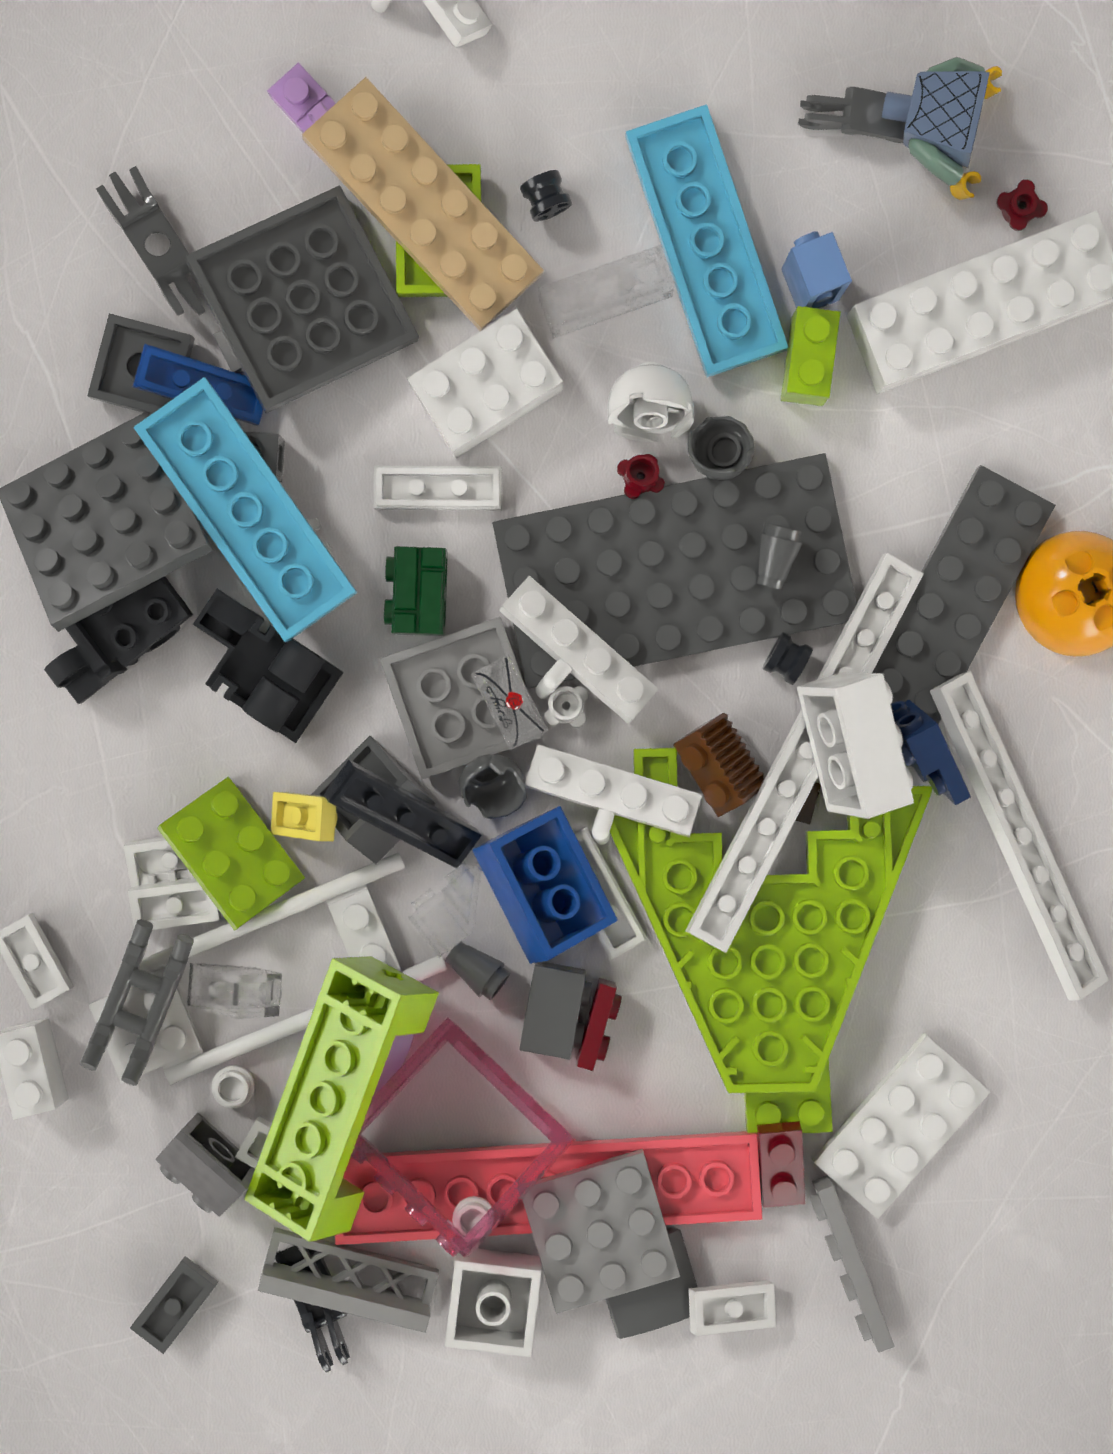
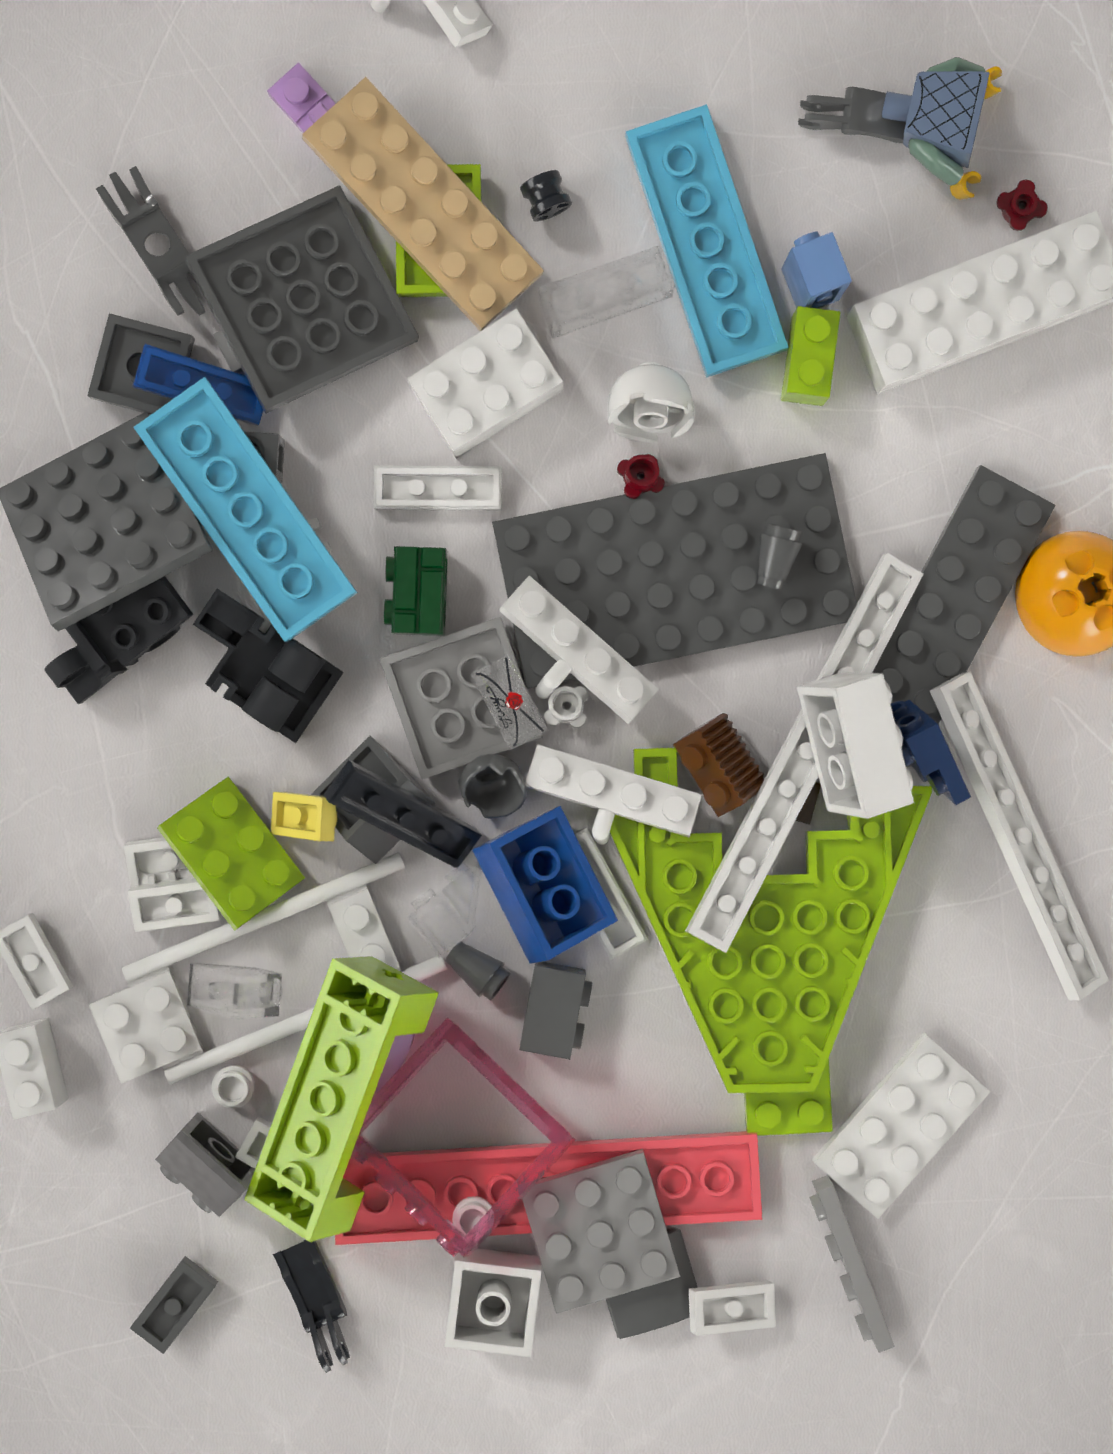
dark grey piece [80,919,194,1086] -> none
light grey fence [258,1227,439,1333] -> none
dark red plate [576,978,622,1071] -> none
dark grey hair [688,416,754,481] -> none
plate [757,1121,805,1208] -> none
black wheel [762,632,813,685] -> none

